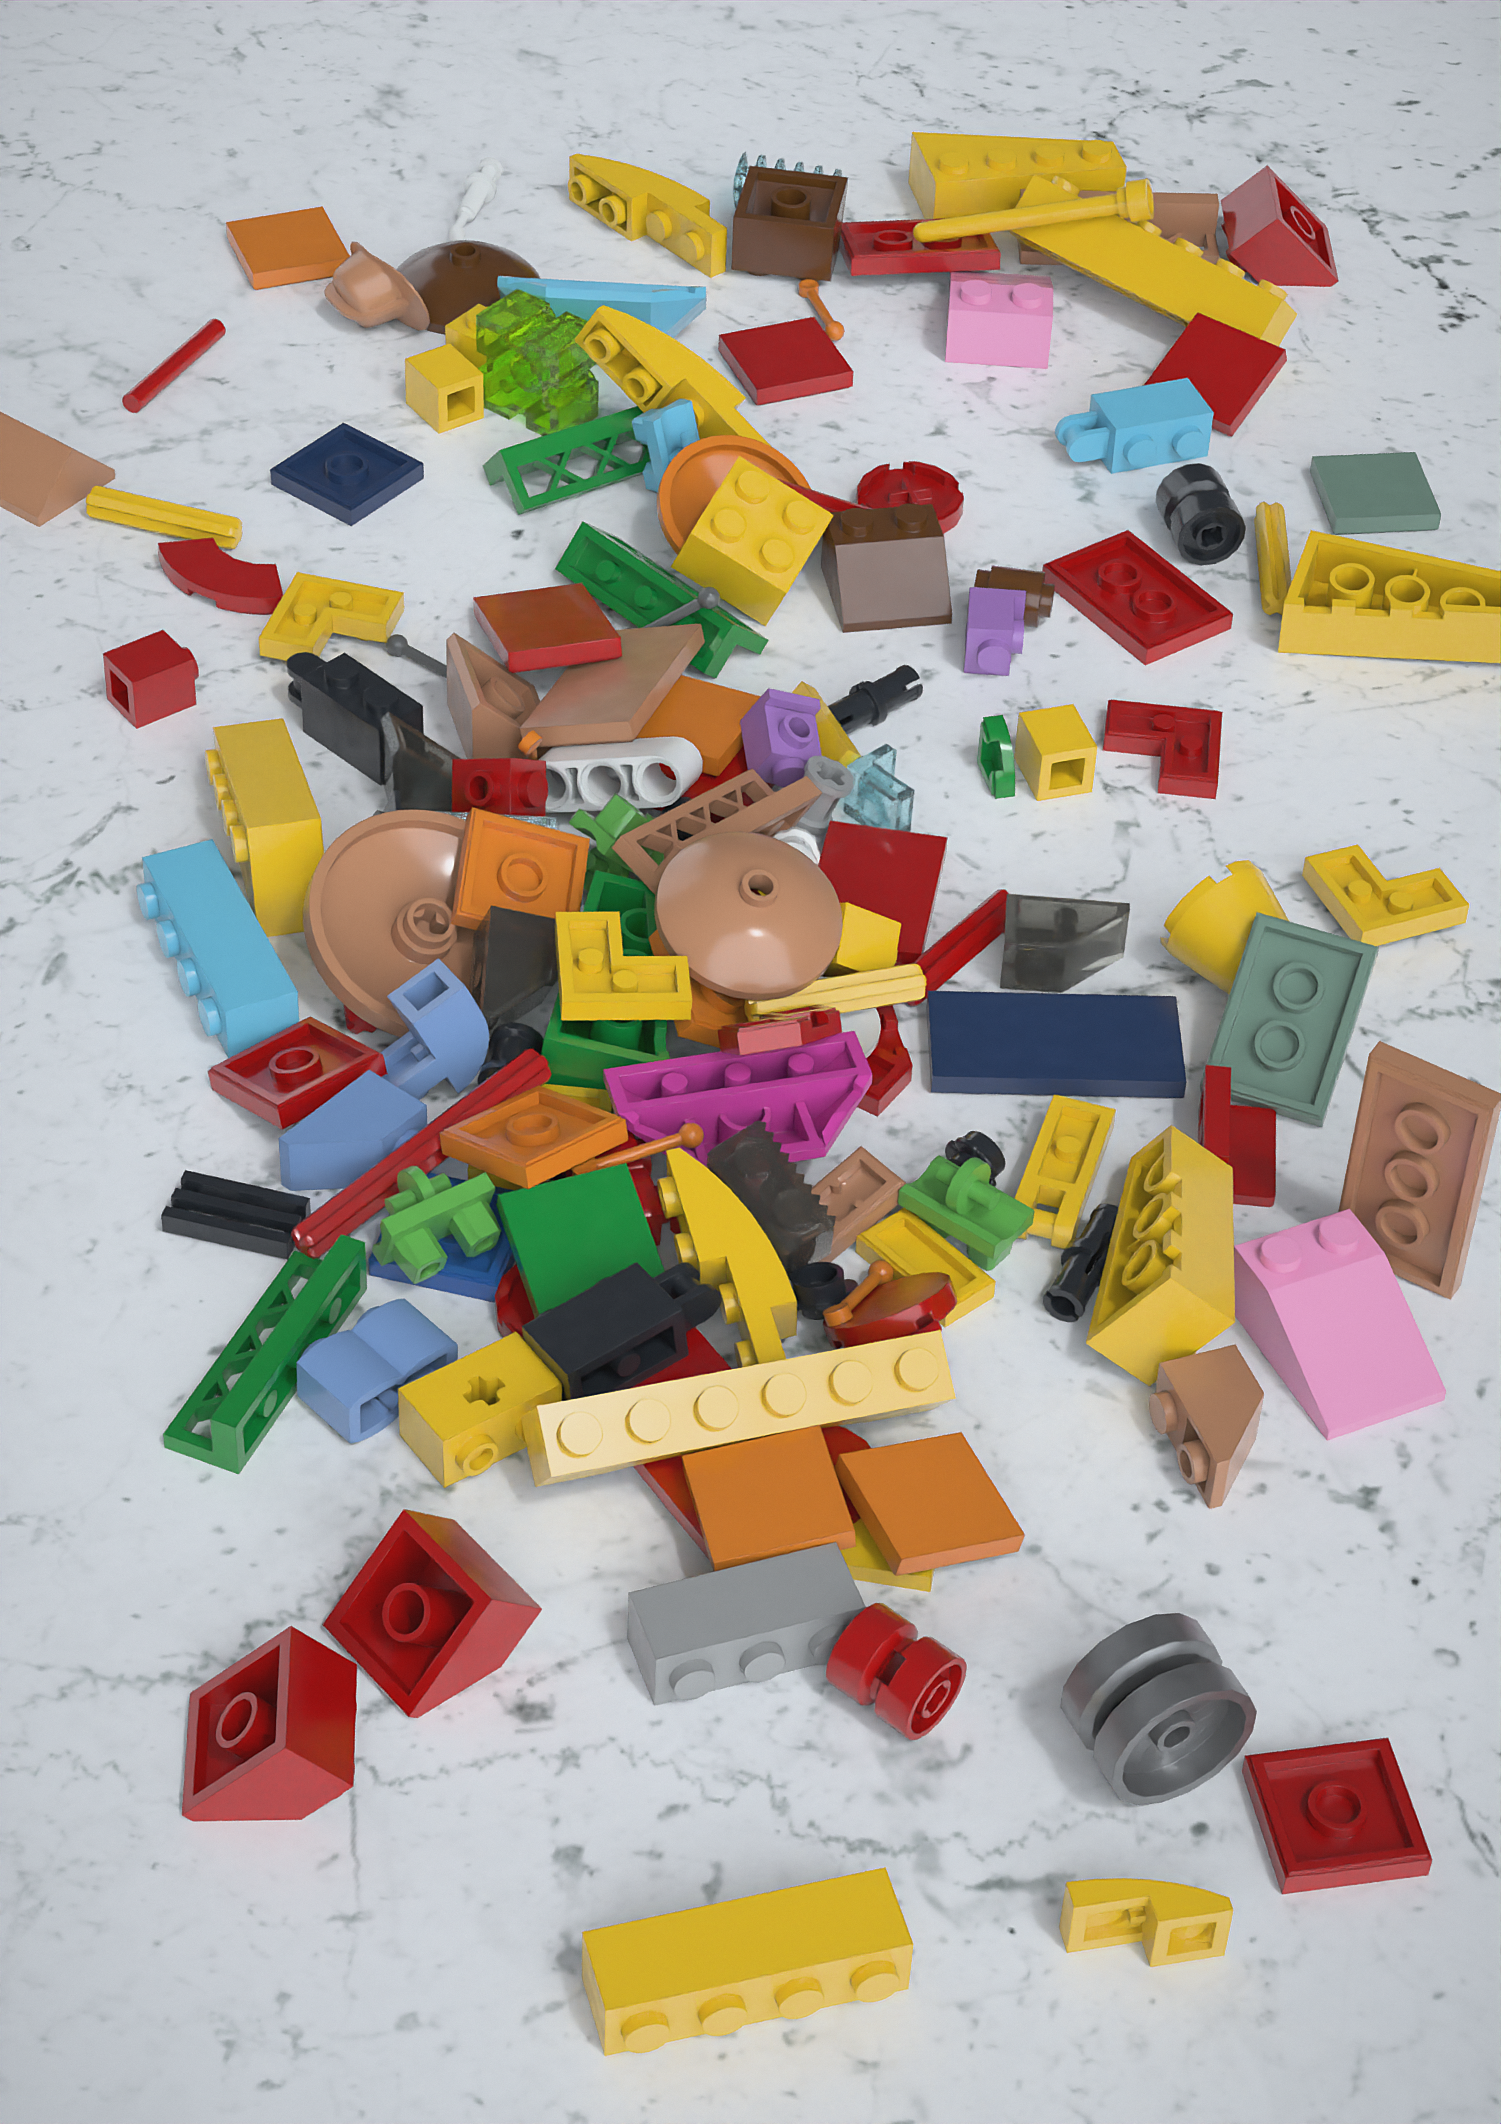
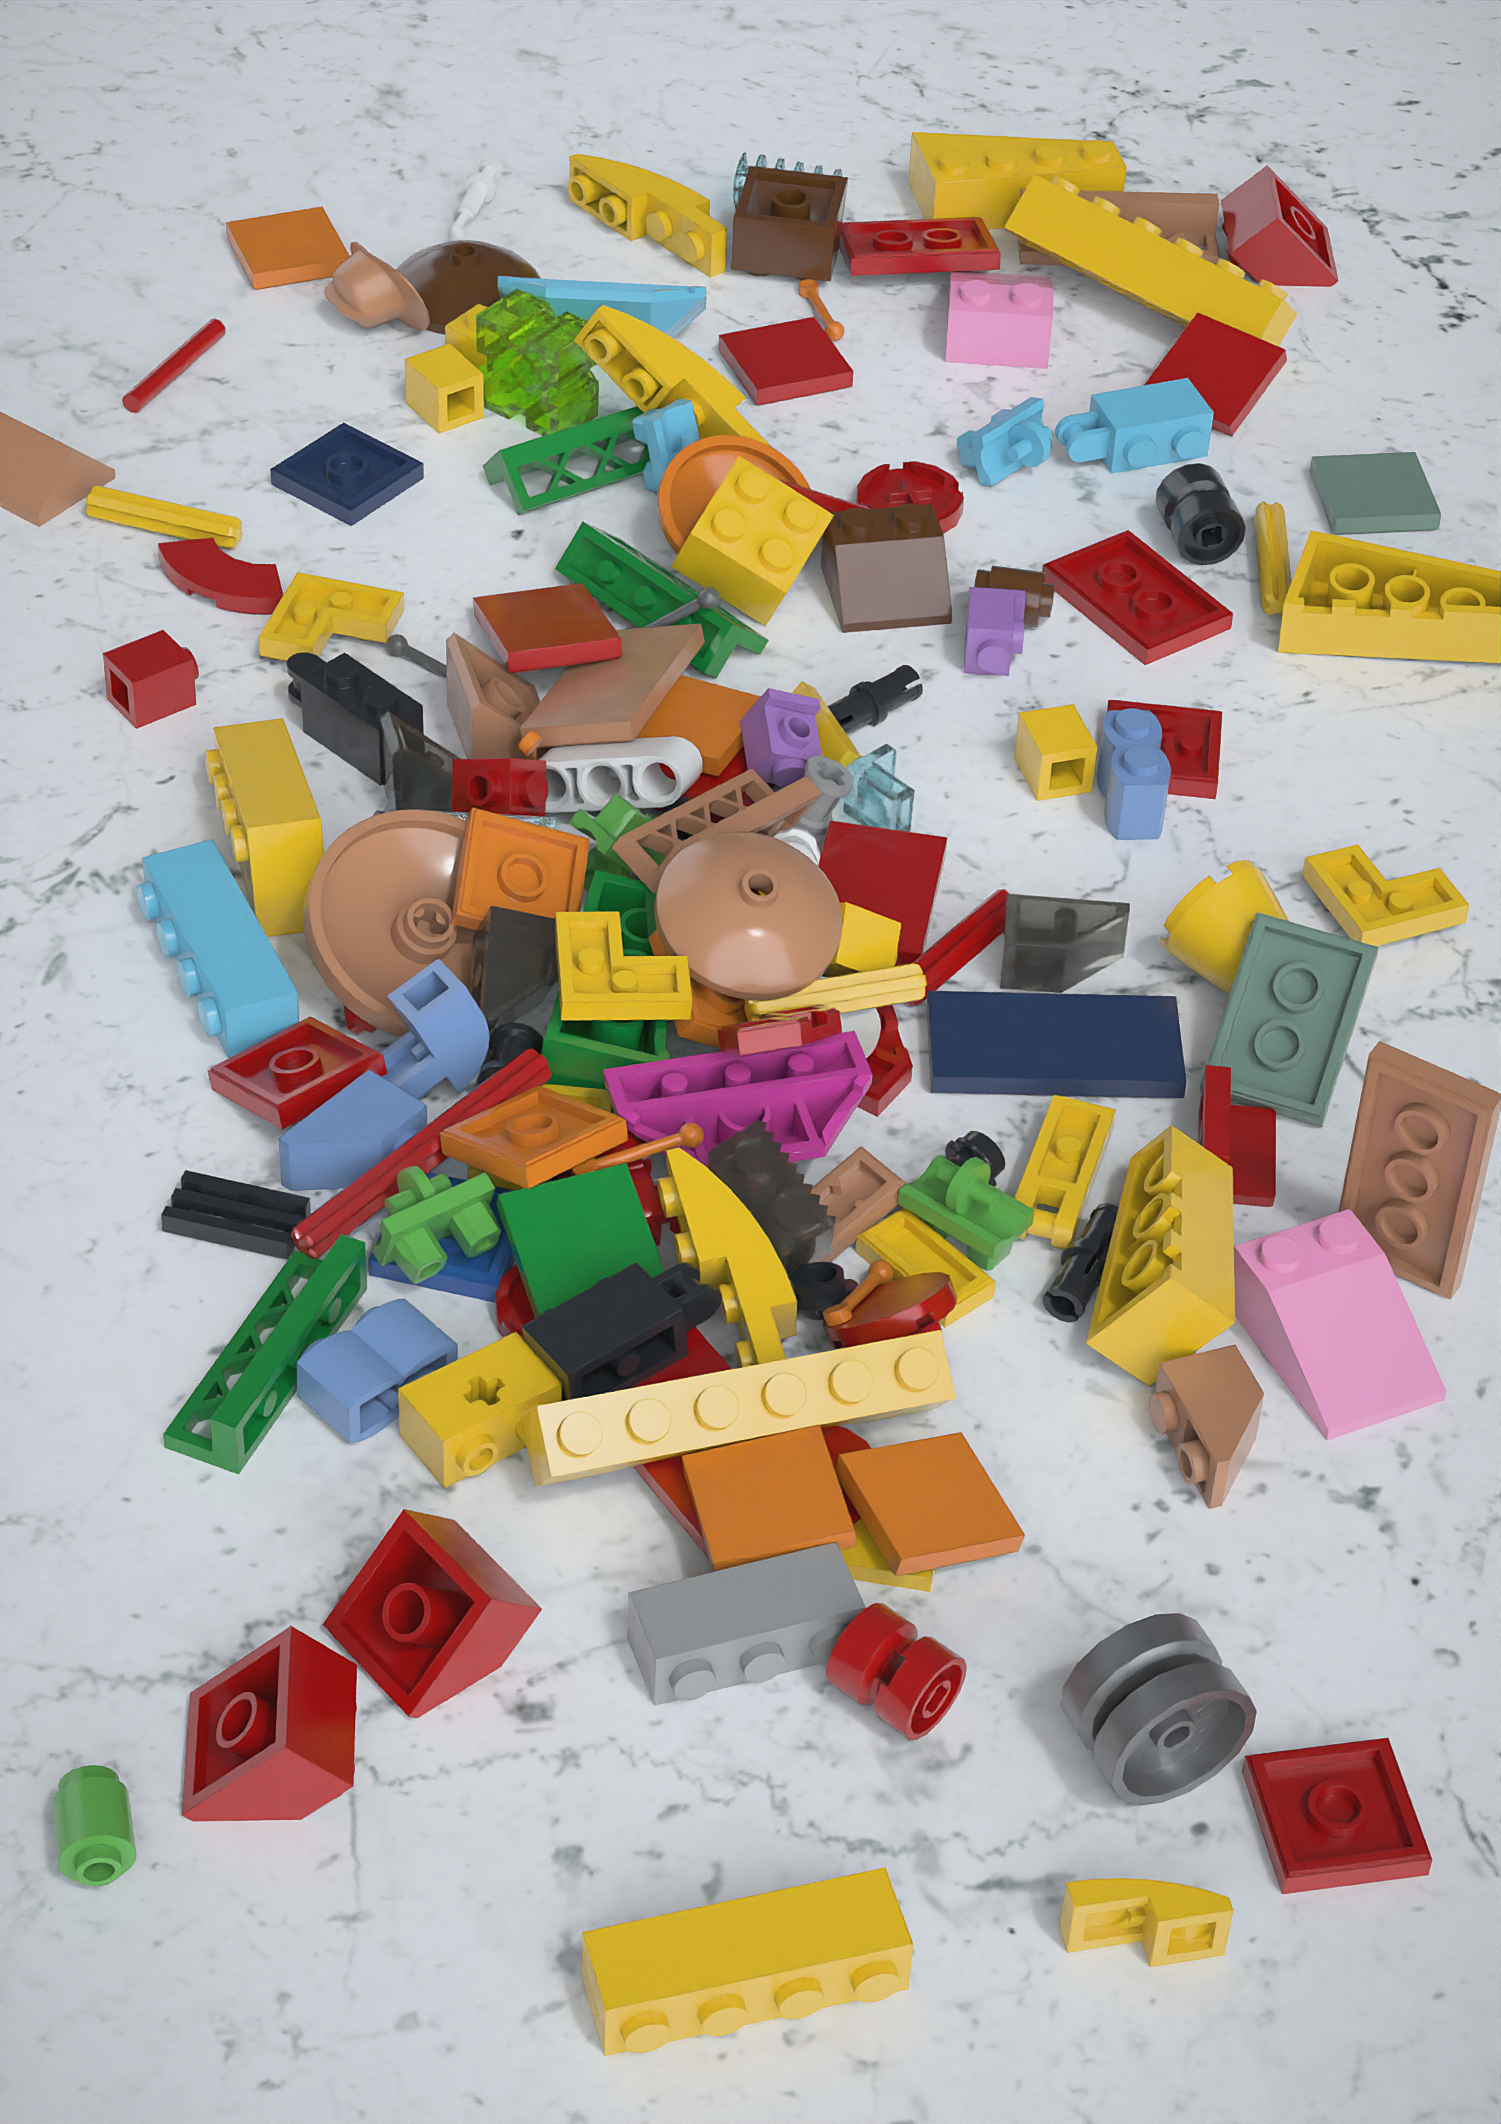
yellow piece [913,178,1154,243] -> none
green tile [977,715,1015,799] -> none
none -> bright green brick [52,1765,136,1886]
none -> medium azure hips [957,397,1052,486]
none -> medium blue brick [1097,708,1171,840]

